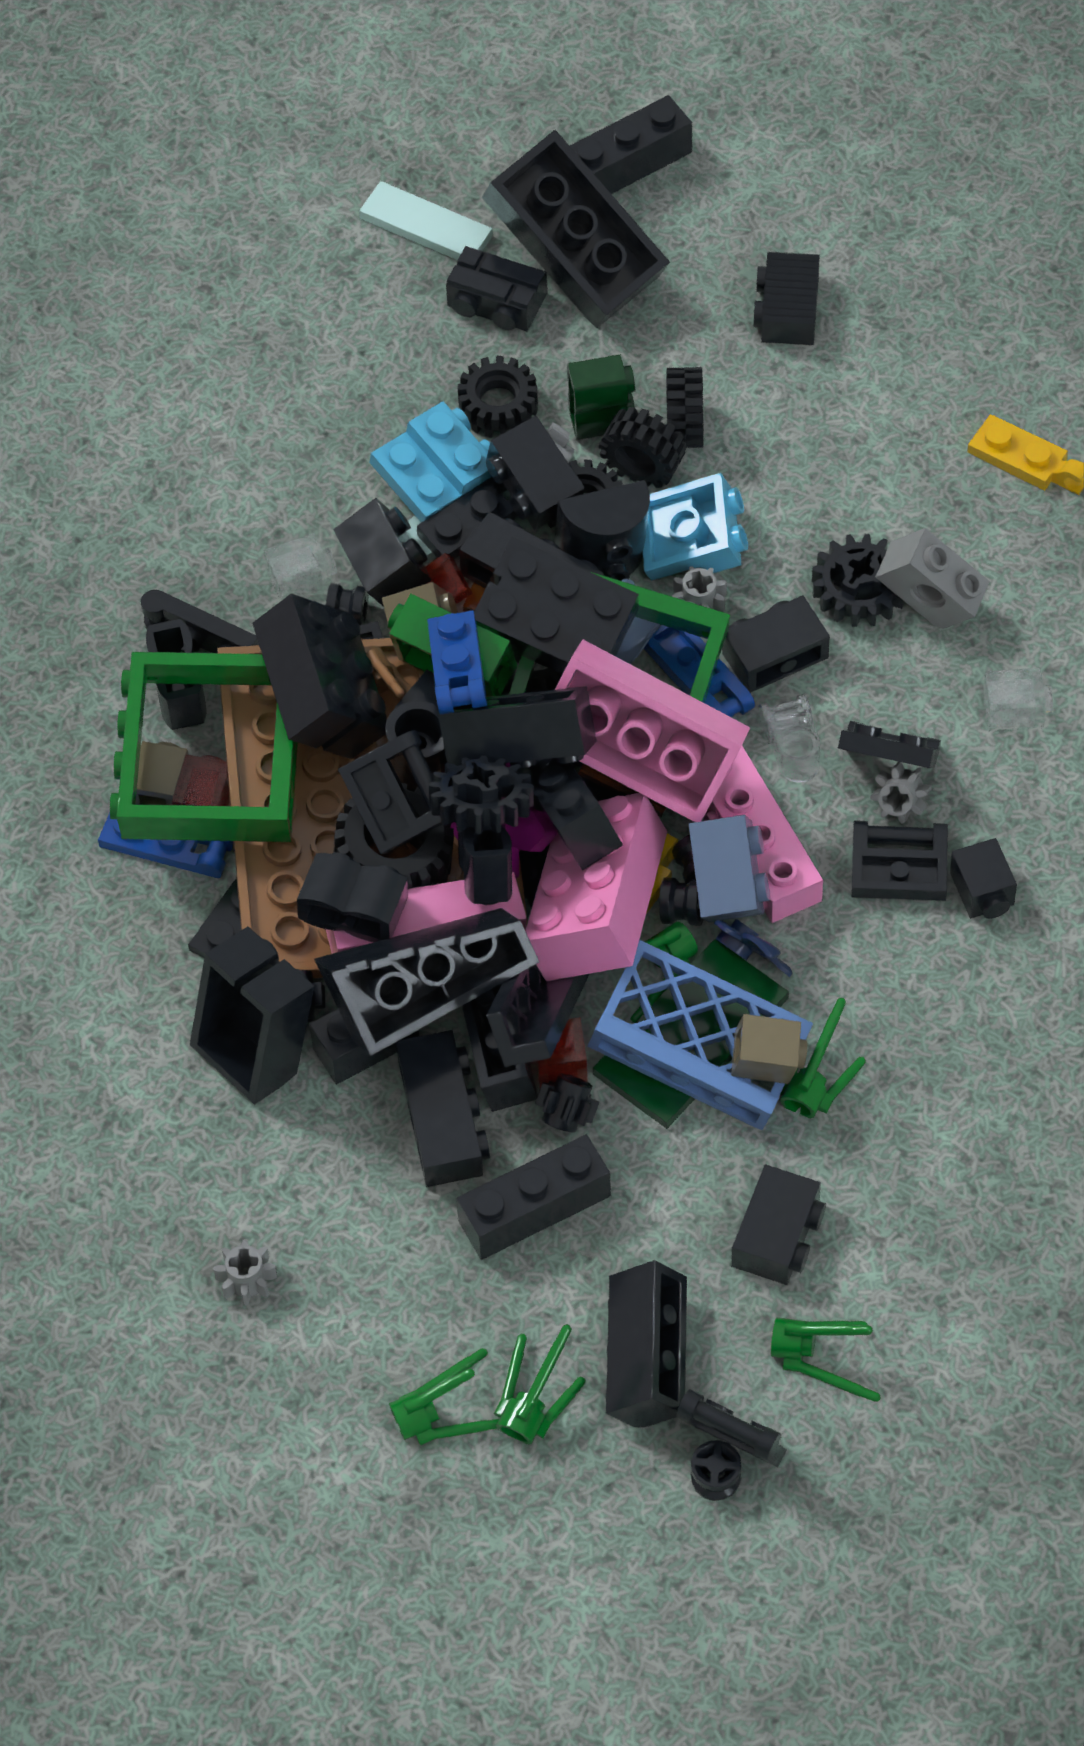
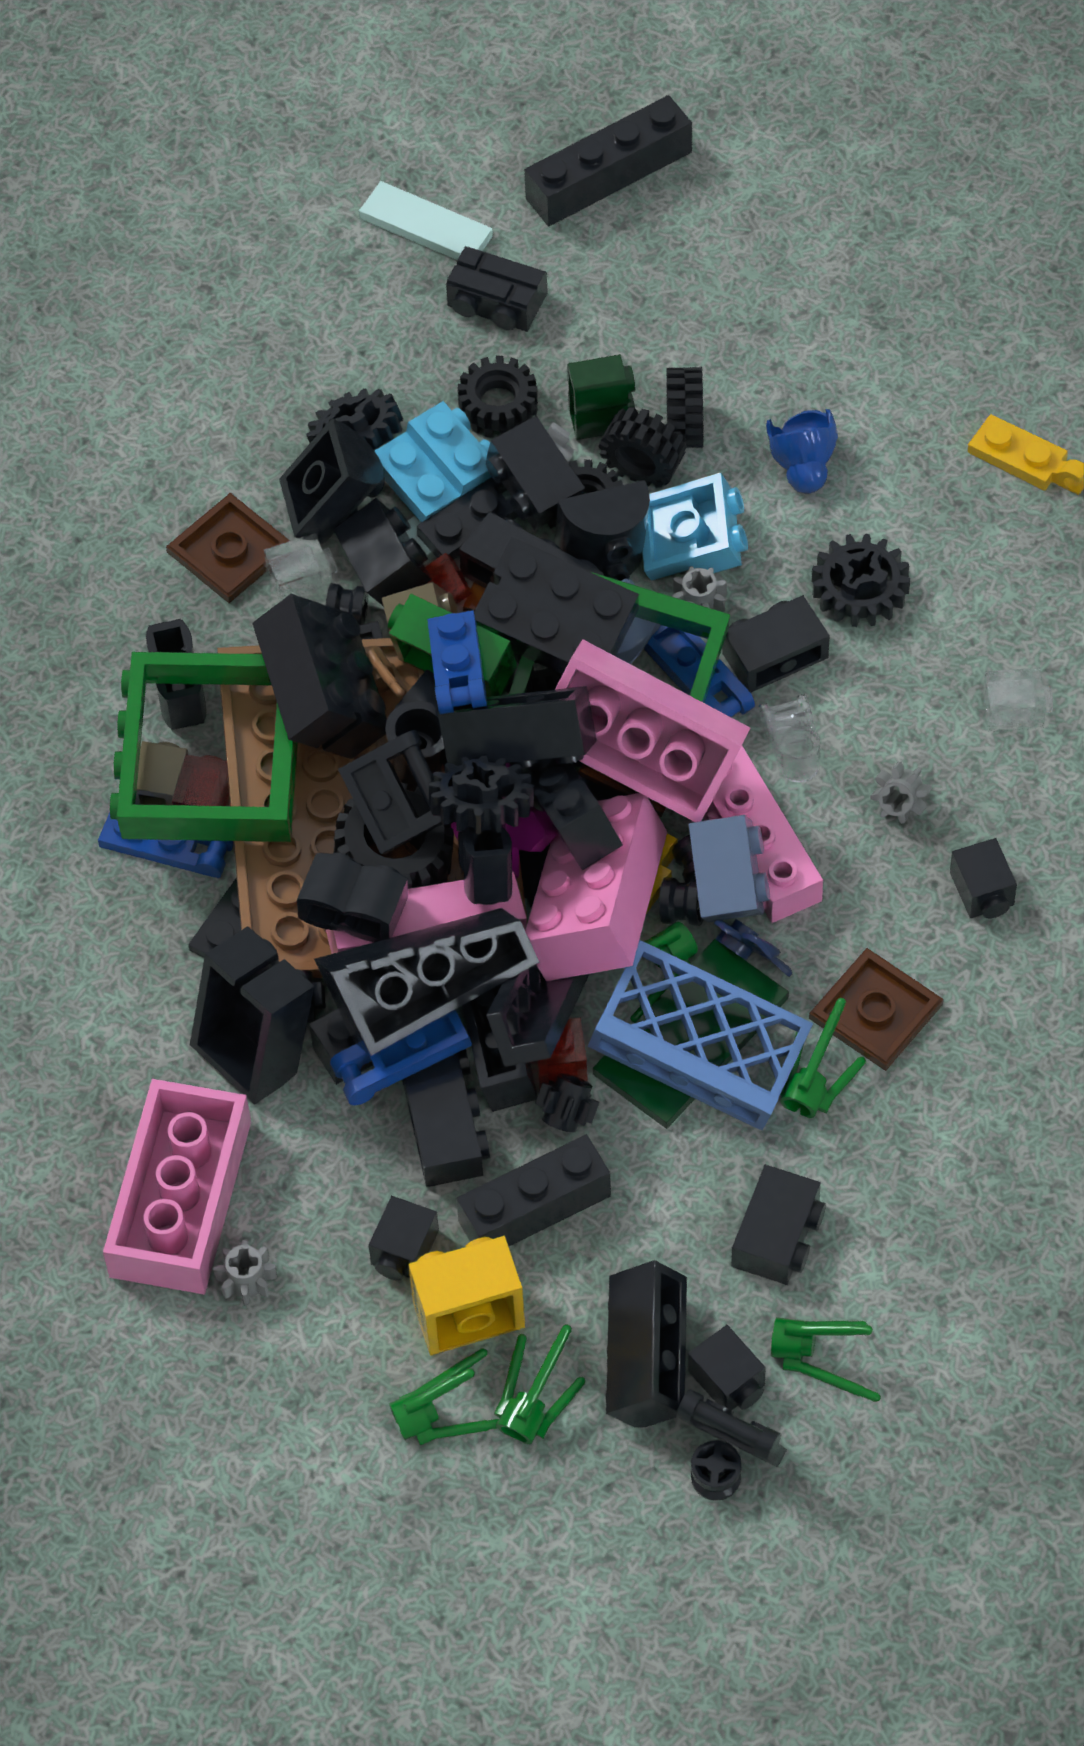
black plate [141,590,259,653] -> none
black brick [482,130,670,328] -> none
dark tan brick [731,1014,807,1084] -> none
black brick [753,252,820,345] -> none
black plate [838,721,941,768] -> none
black plate [851,820,948,901] -> none
light grey brick [876,528,990,629] -> none
none -> bright pink brick [103,1079,251,1295]
none -> reddish brown tile [166,493,294,603]
none -> black brick [279,418,385,545]
none -> black gear [306,388,404,451]
none -> blue plate [330,1010,472,1105]
none -> black brick [368,1195,439,1281]
none -> yellow brick [409,1236,525,1356]
none -> black brick [688,1324,766,1410]
none -> blue piece [766,409,838,494]
none -> reddish brown tile [809,948,944,1071]

